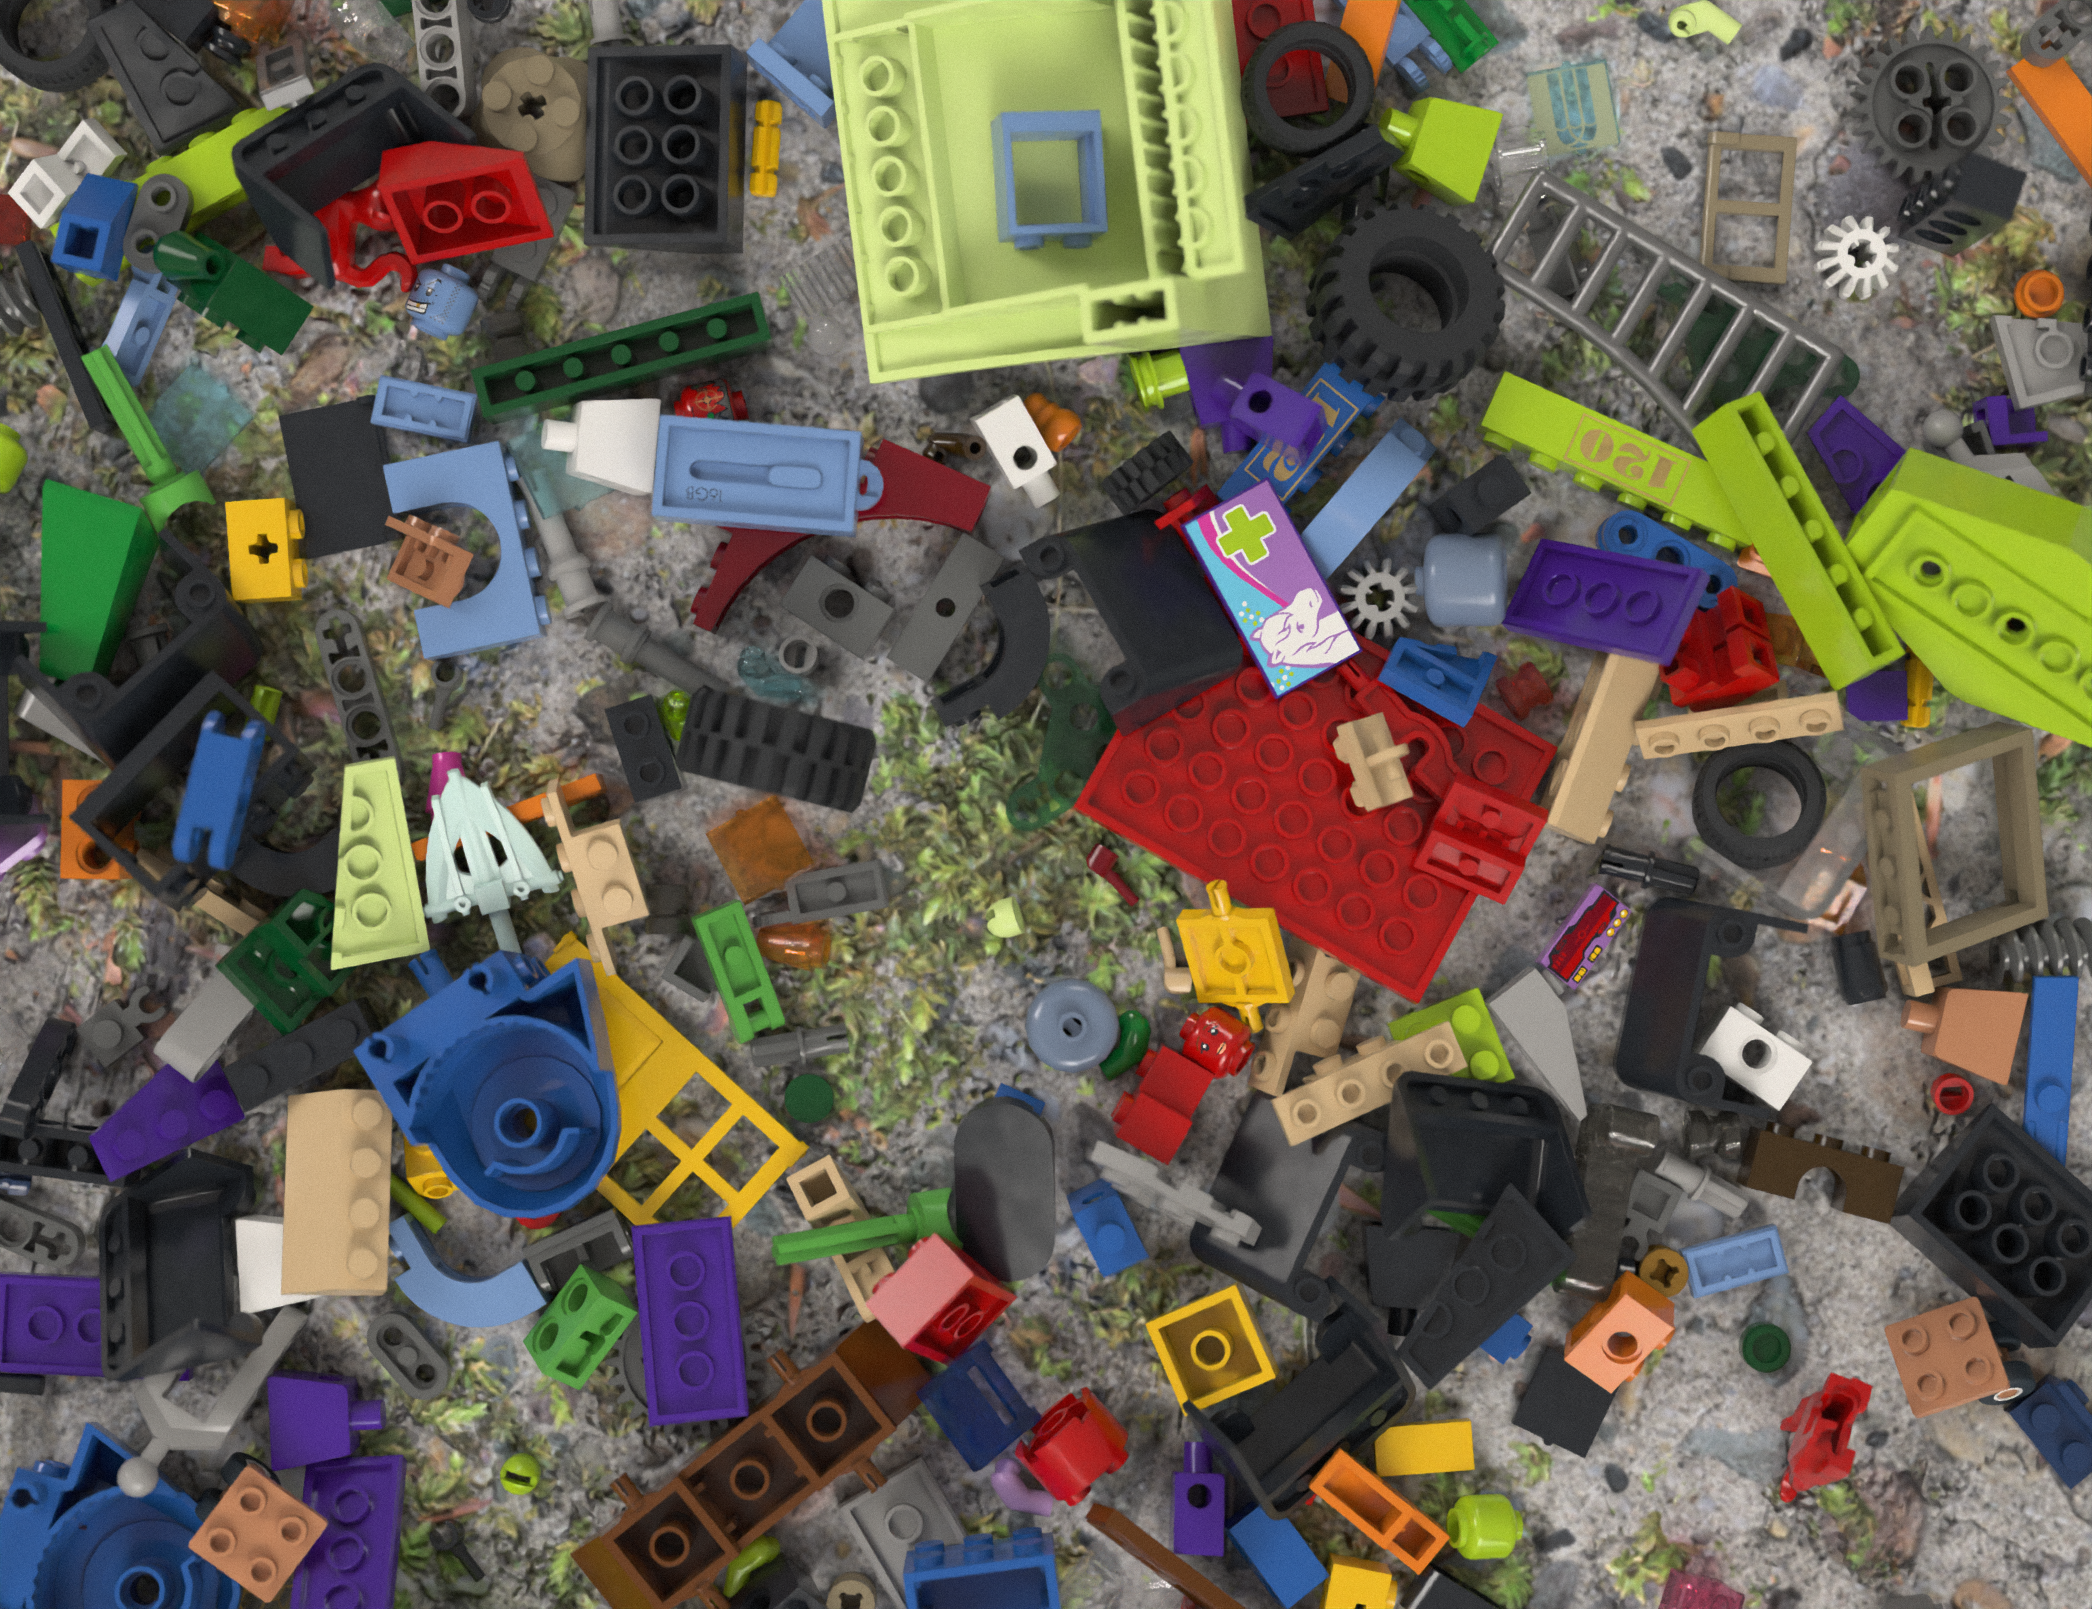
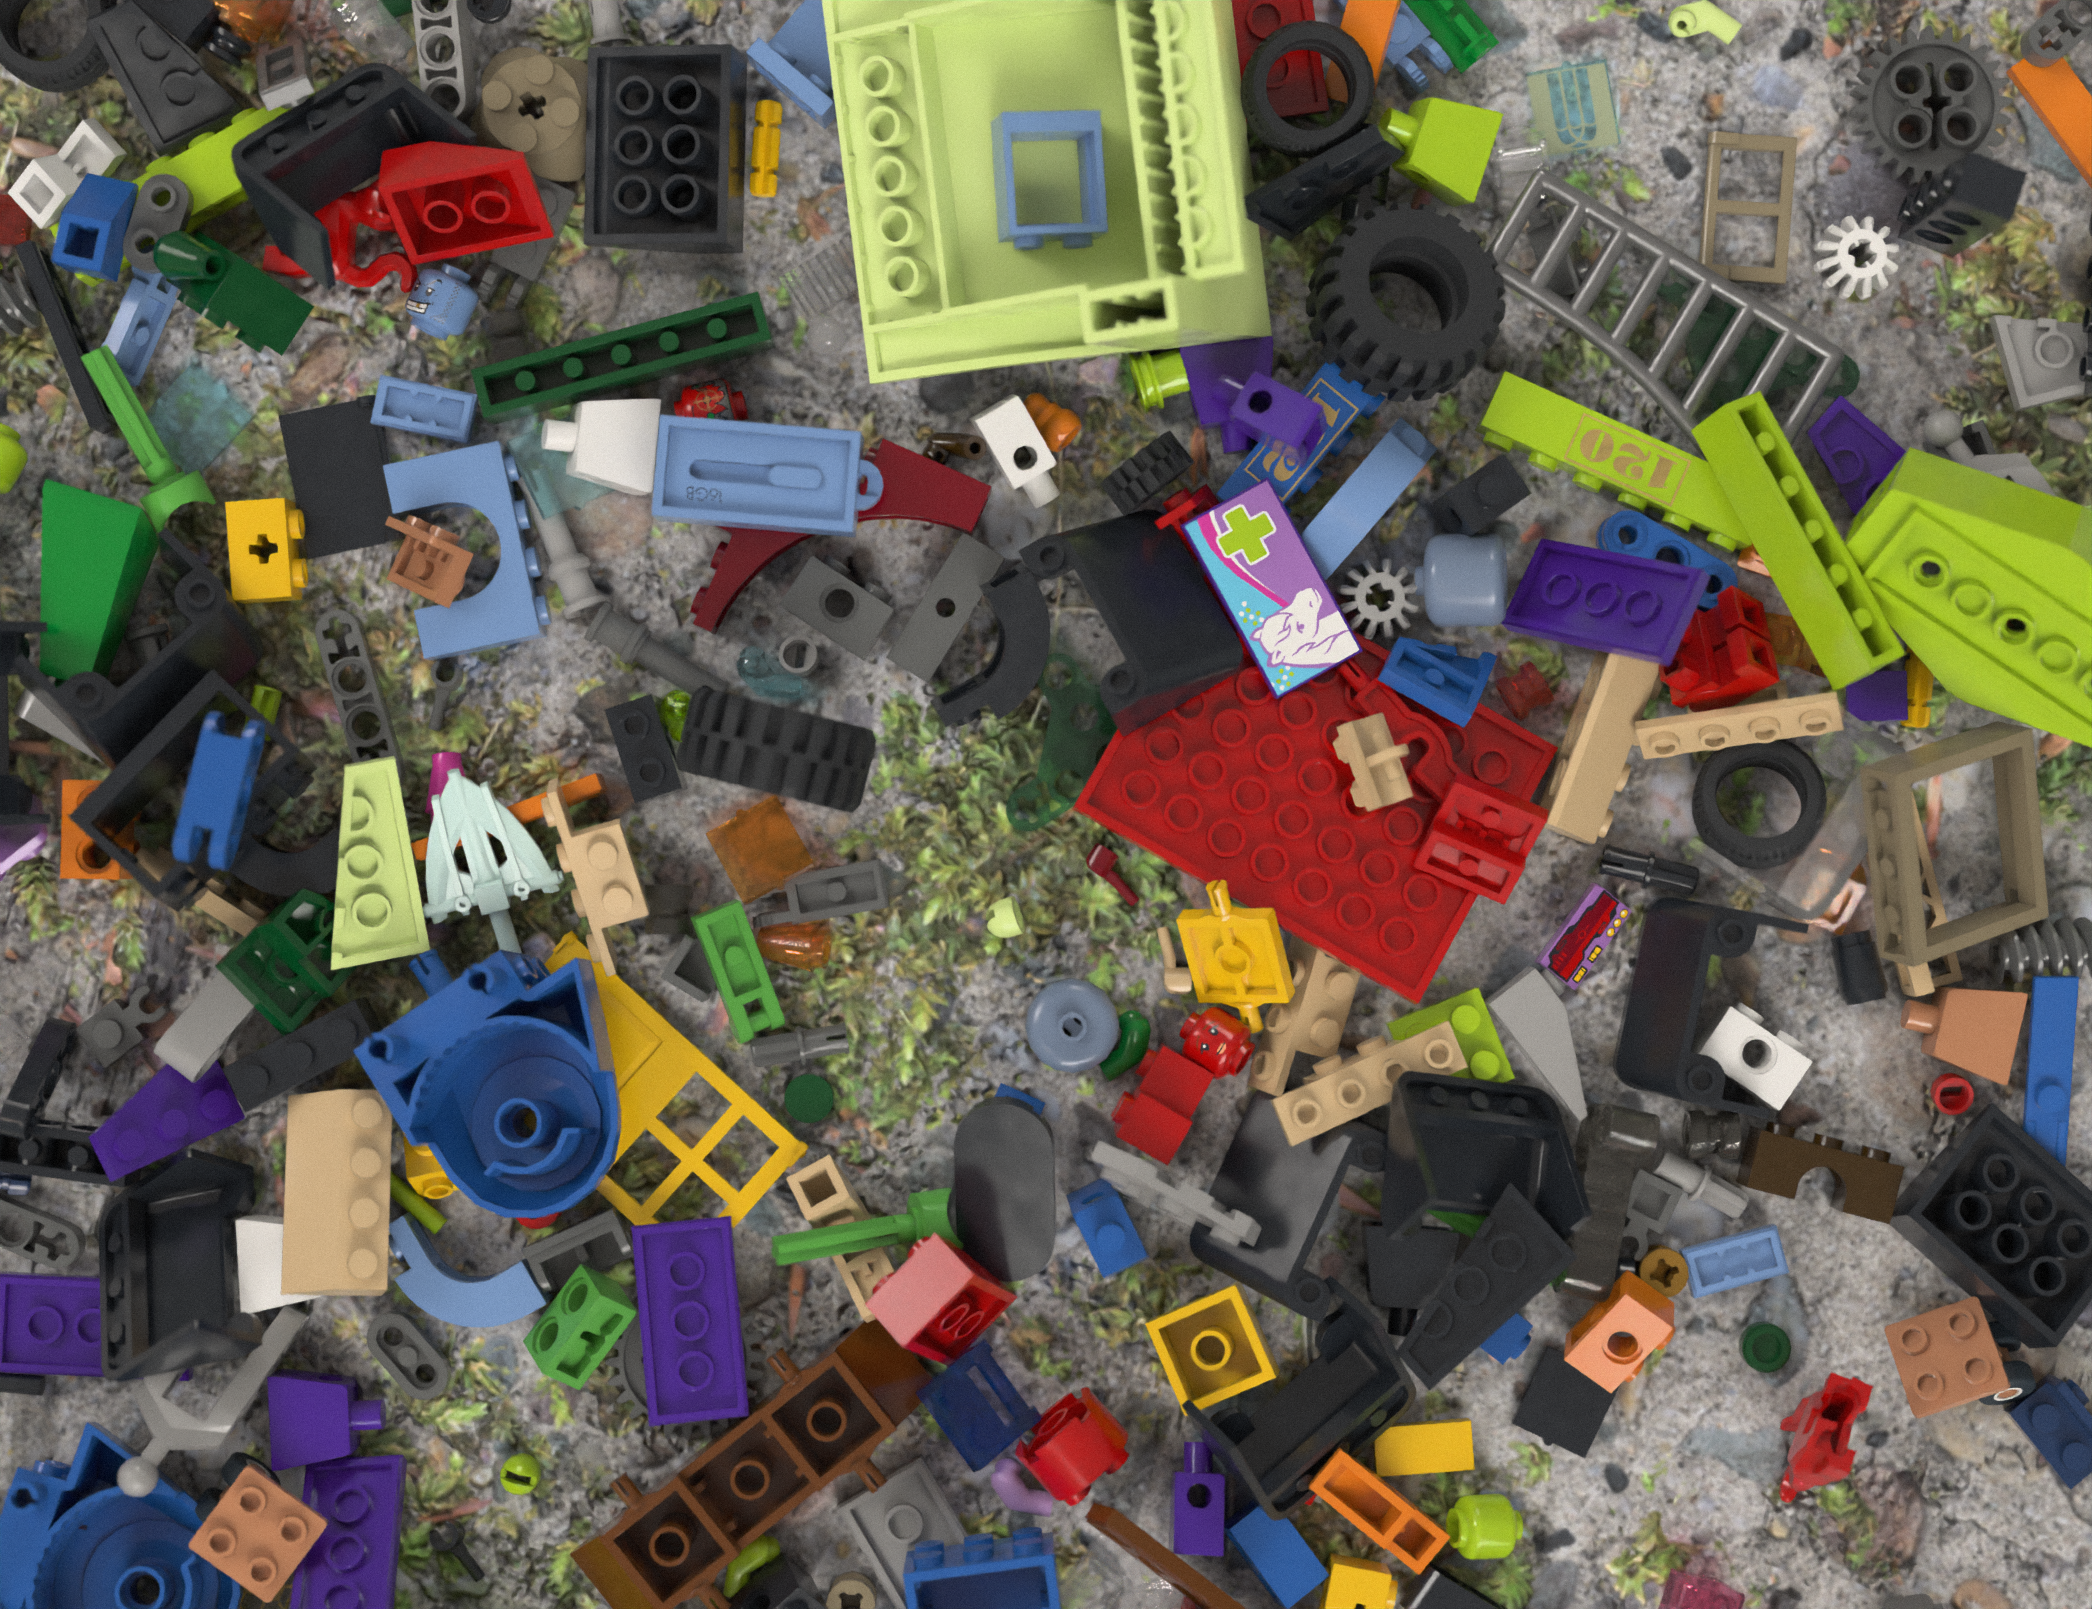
dark purple panel [1972,395,2049,450] -> none
orange plate [2014,269,2064,319] -> none

